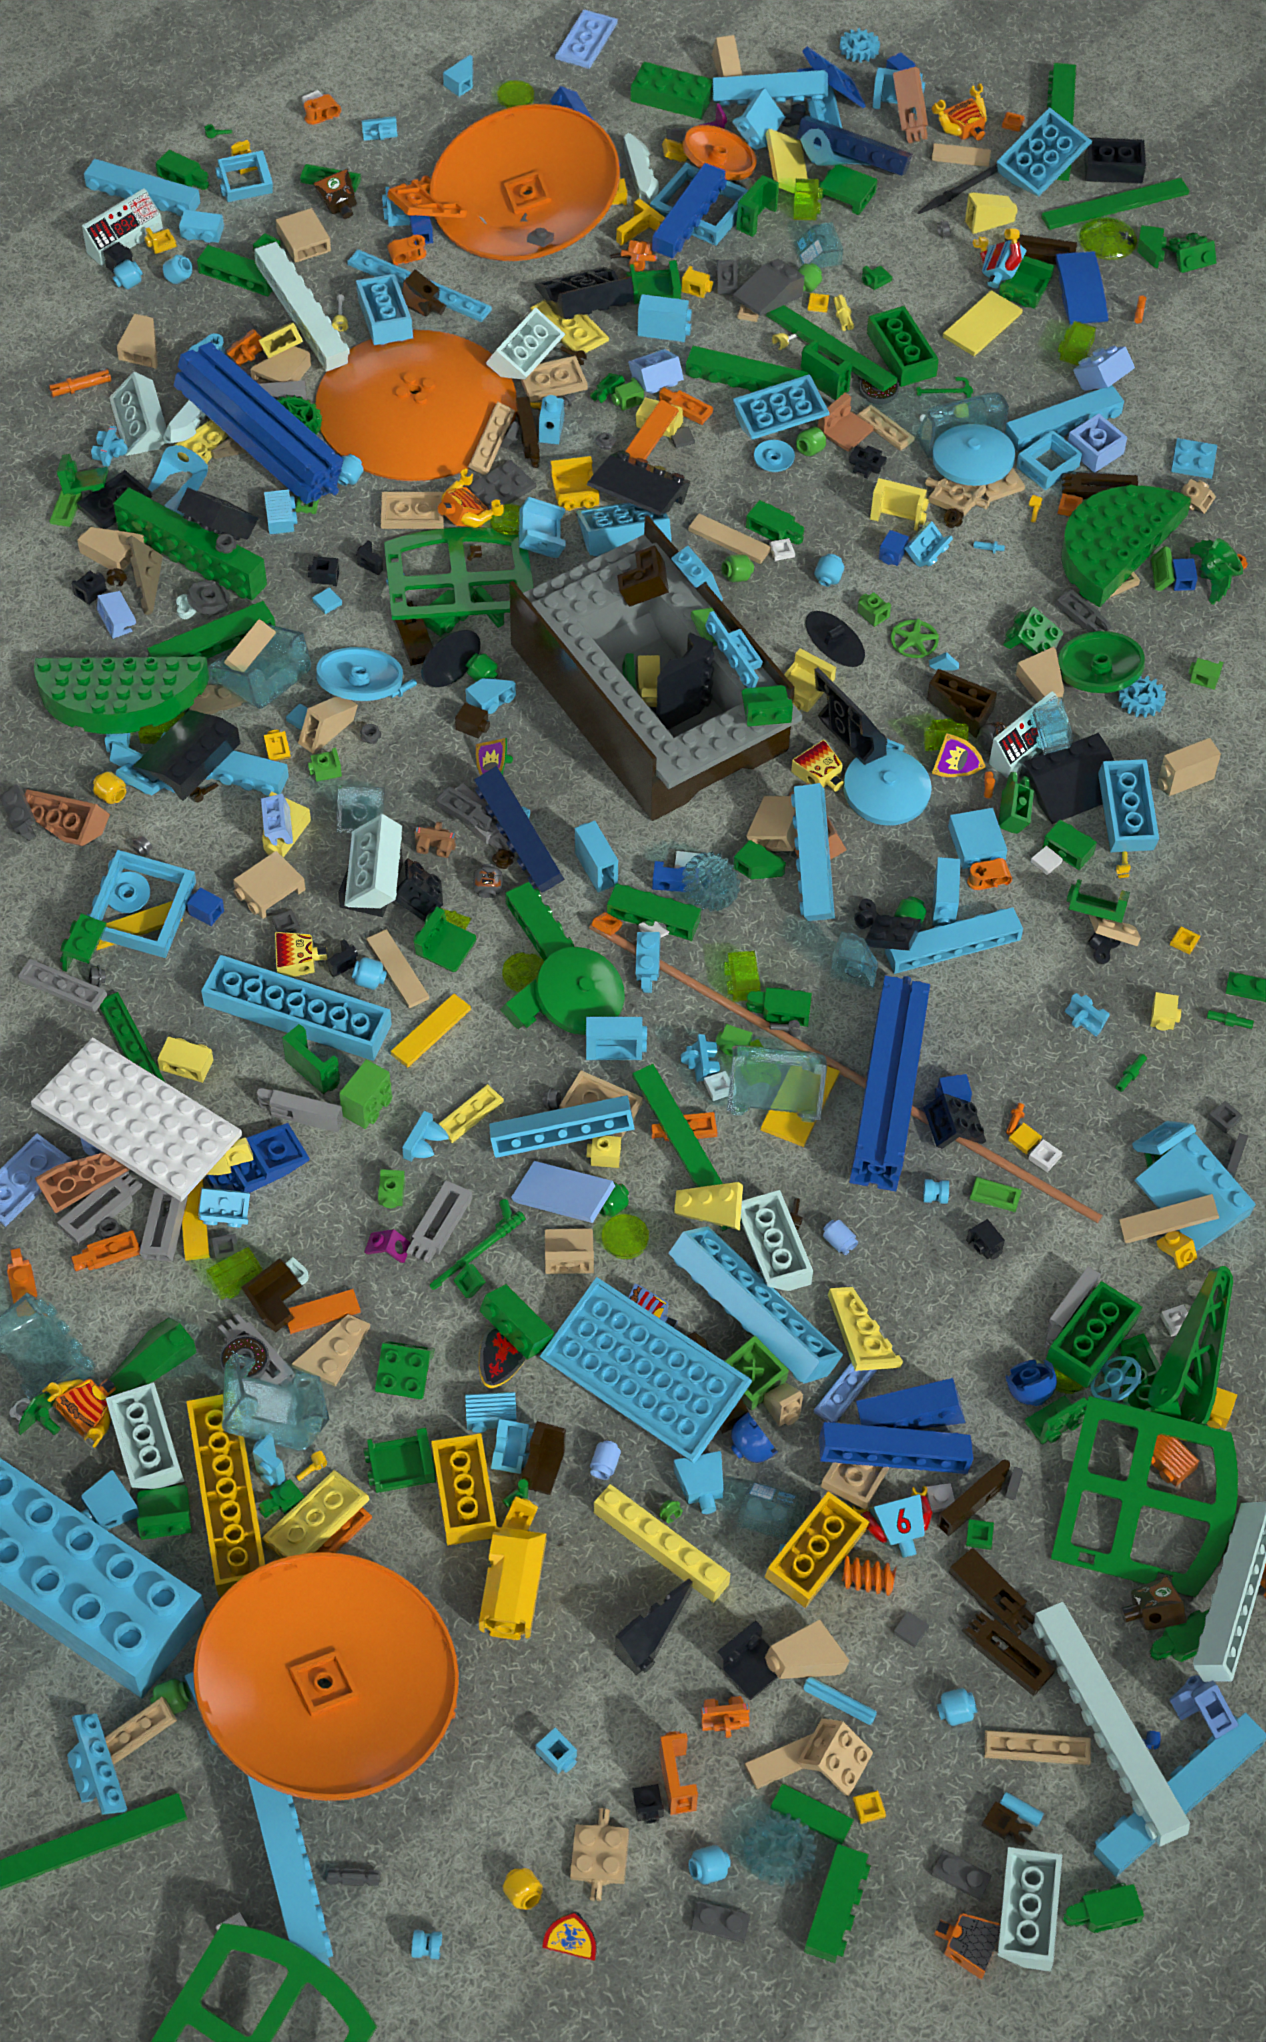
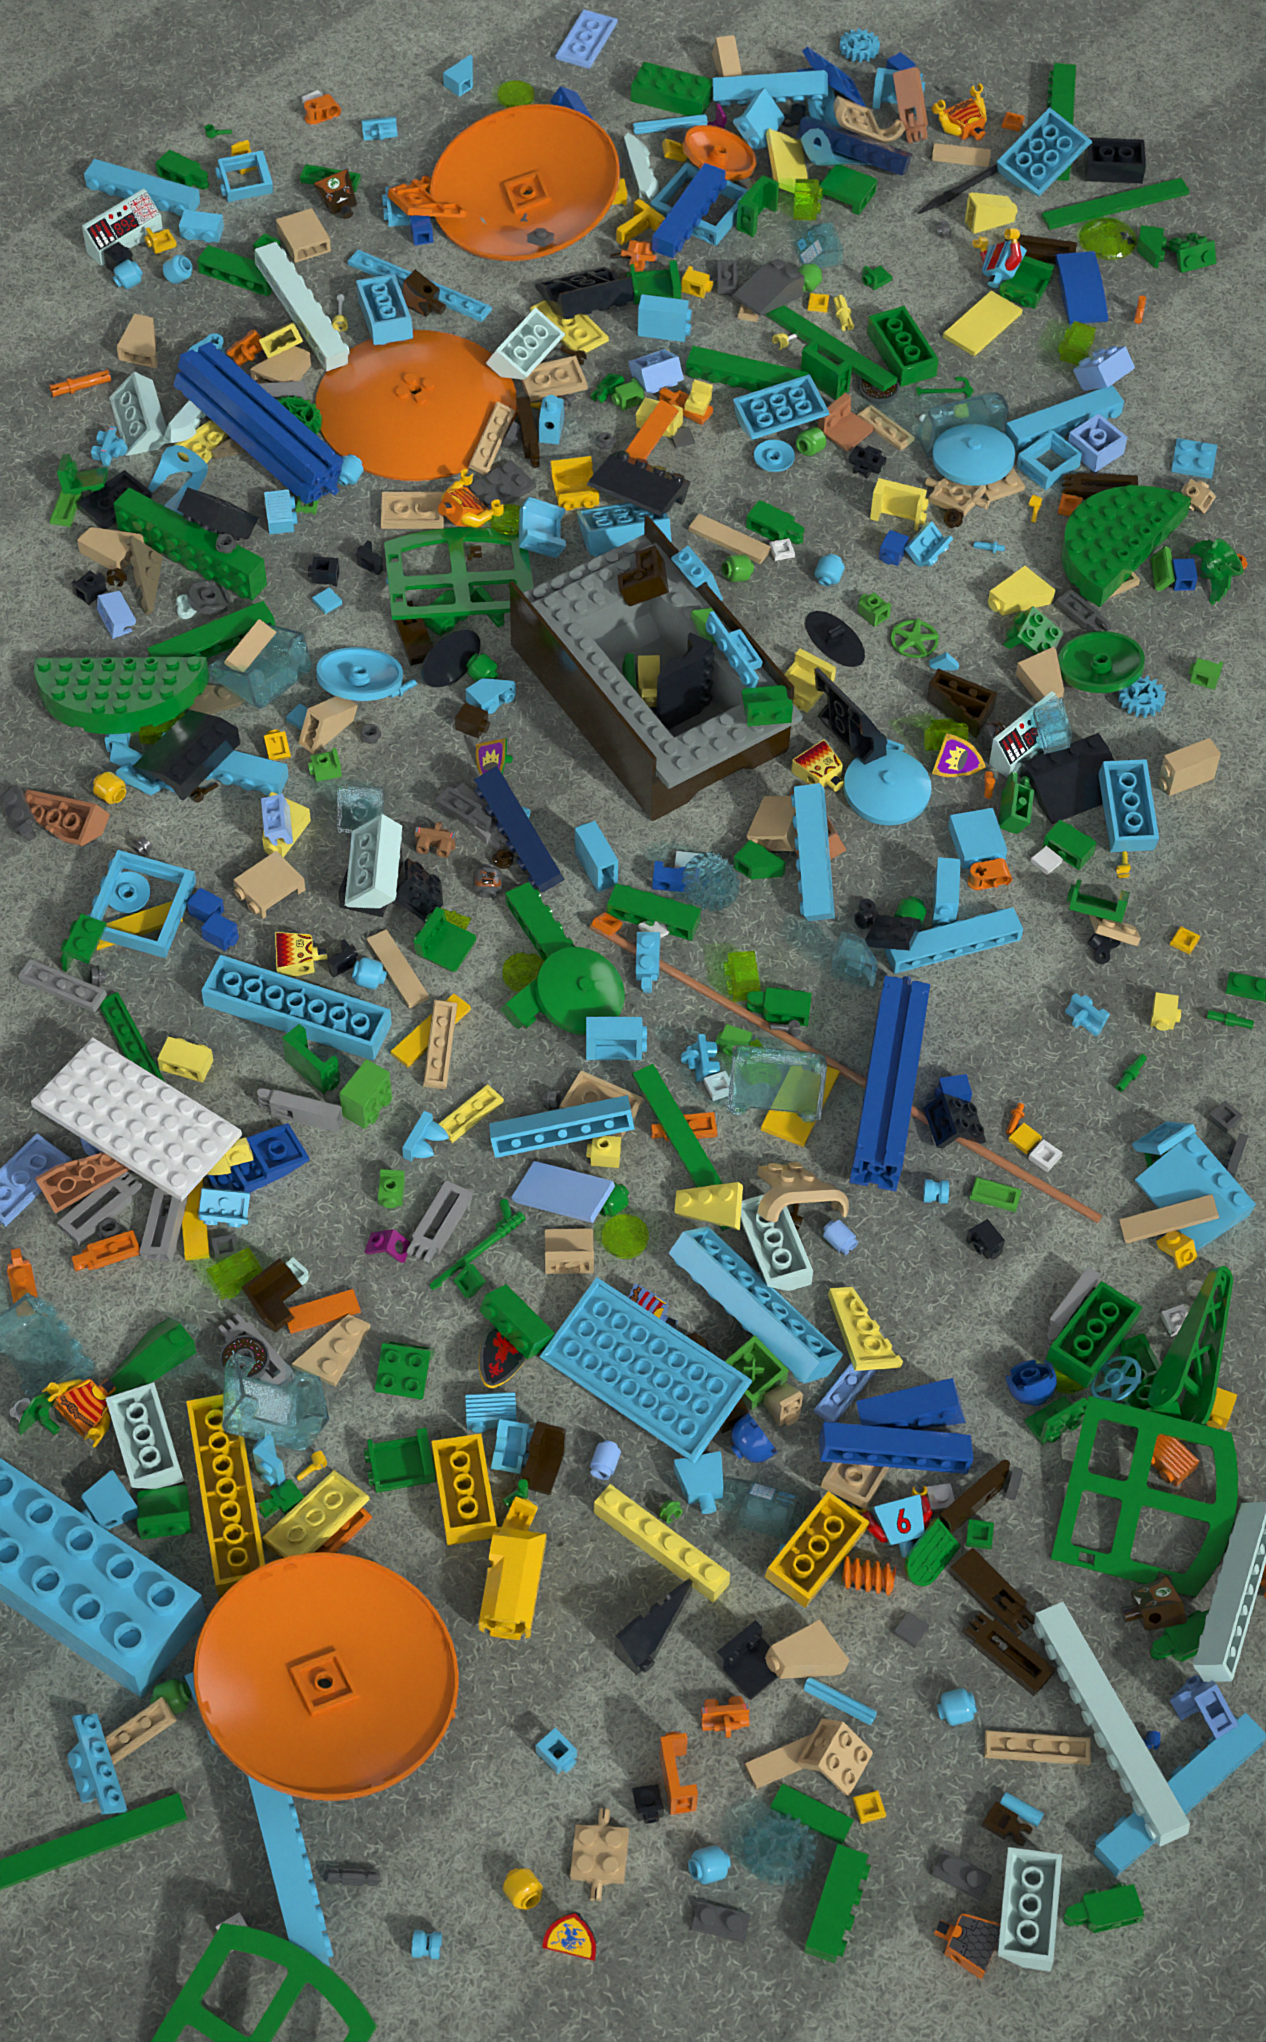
dark grey tile [271,910,301,933] -> none
orange piece [387,235,426,266] -> none
none -> blue brick [201,912,239,951]
none -> tan tile [423,1000,457,1089]
none -> medium azure axle [633,115,707,134]
none -> light yellow bracket [684,380,713,416]
none -> tan piece [757,1162,849,1222]
none -> tan piece [833,96,905,143]
none -> green window [904,1518,961,1587]
none -> light yellow slope [988,566,1055,615]

